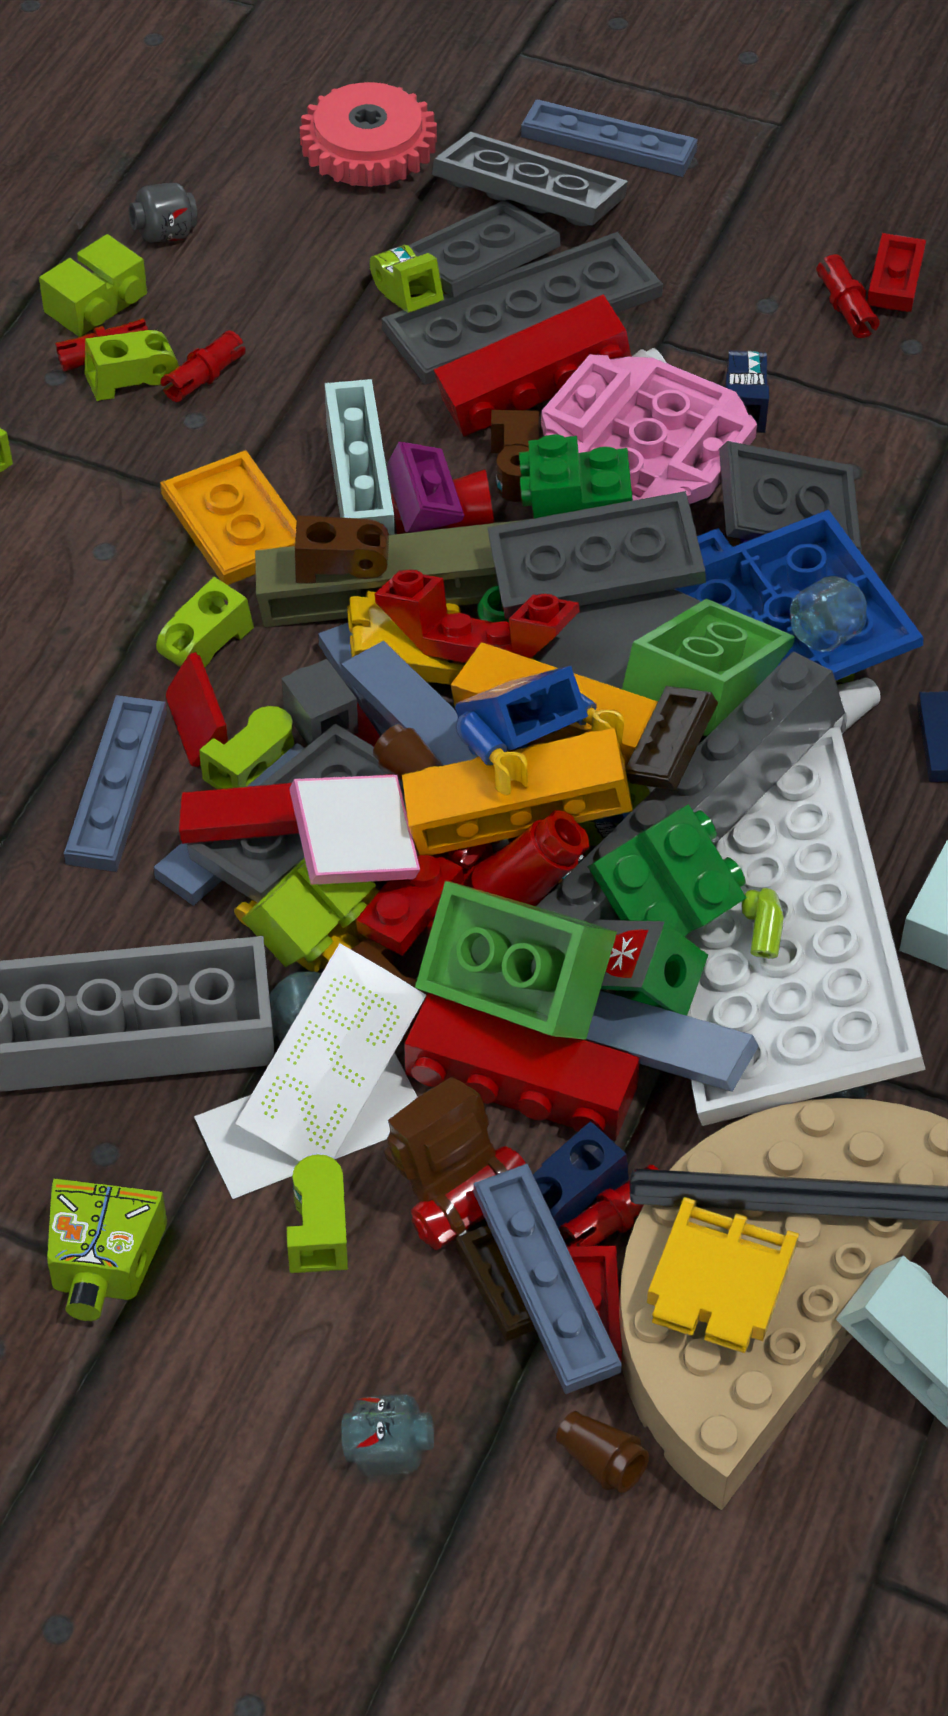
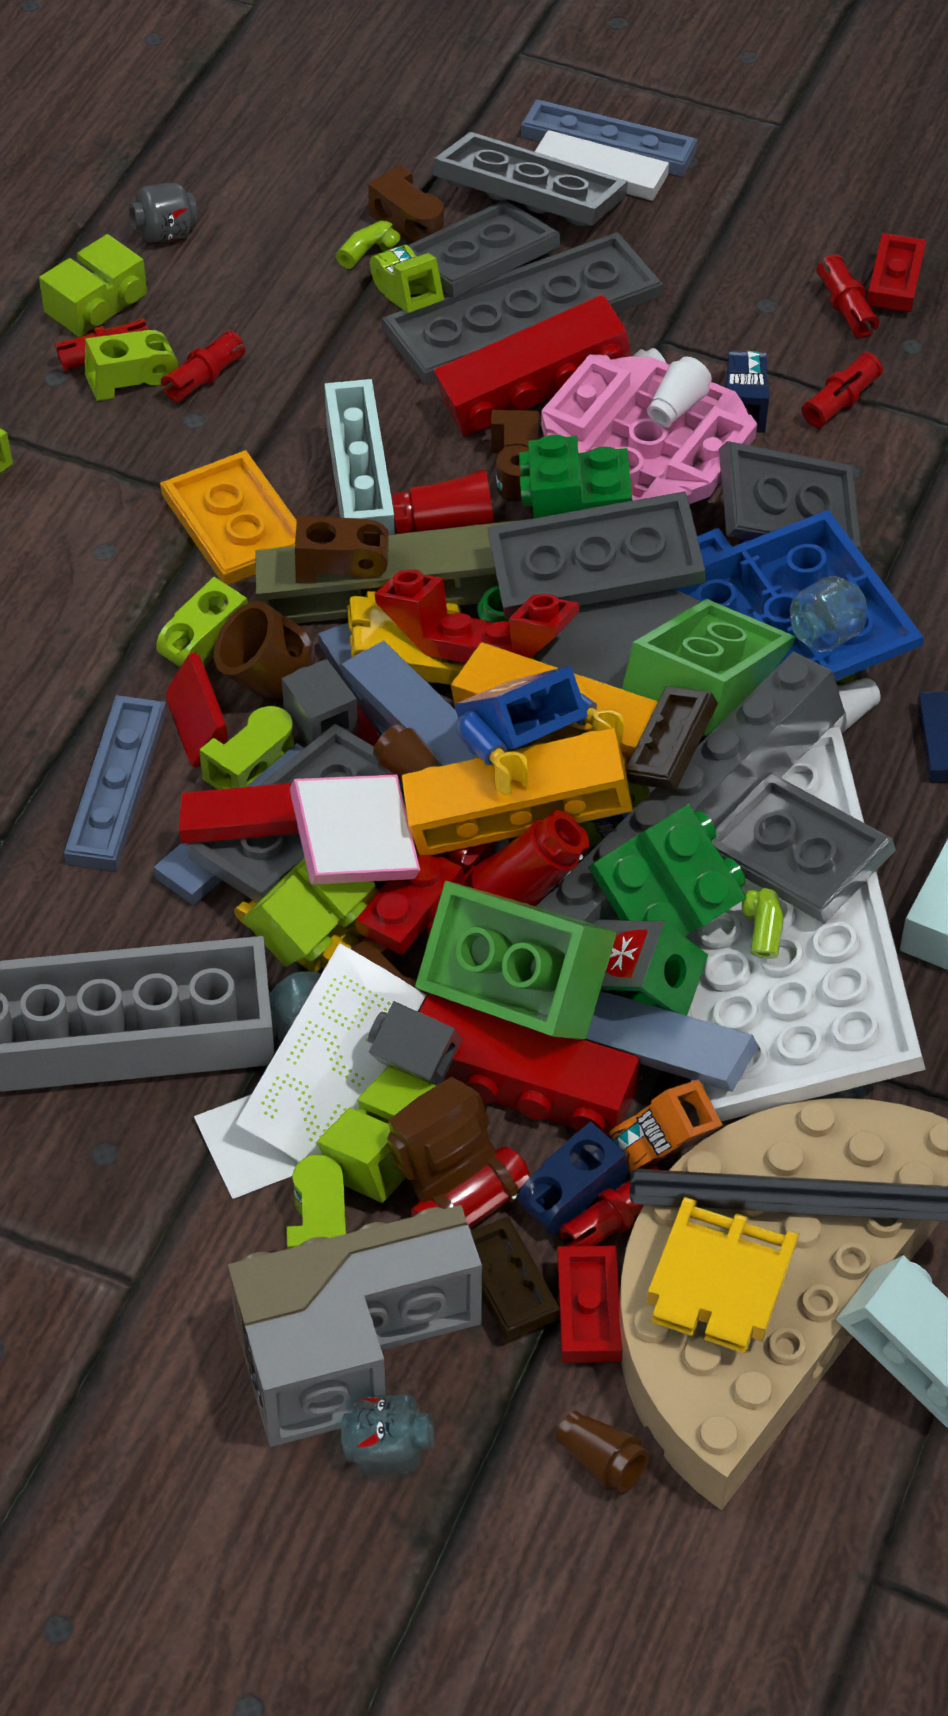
lime torso [47,1179,167,1321] -> none
coral gear [300,82,437,187] -> none
magenta slope [386,442,464,533] -> none
sand blue tile [473,1164,622,1394] -> none
none -> reddish brown piece [214,601,315,700]
none -> light grey piece [228,1205,482,1447]
none -> lime piece [317,1066,436,1203]
none -> lime arm [336,220,400,269]
none -> reddish brown leg [368,164,444,244]
none -> dark grey brick [368,1001,463,1086]
none -> white tile [535,130,669,201]
none -> orange leg [609,1080,723,1174]
none -> white cone [647,356,712,427]
none -> dark grey tile [712,773,896,924]
none -> red pin [801,352,883,428]

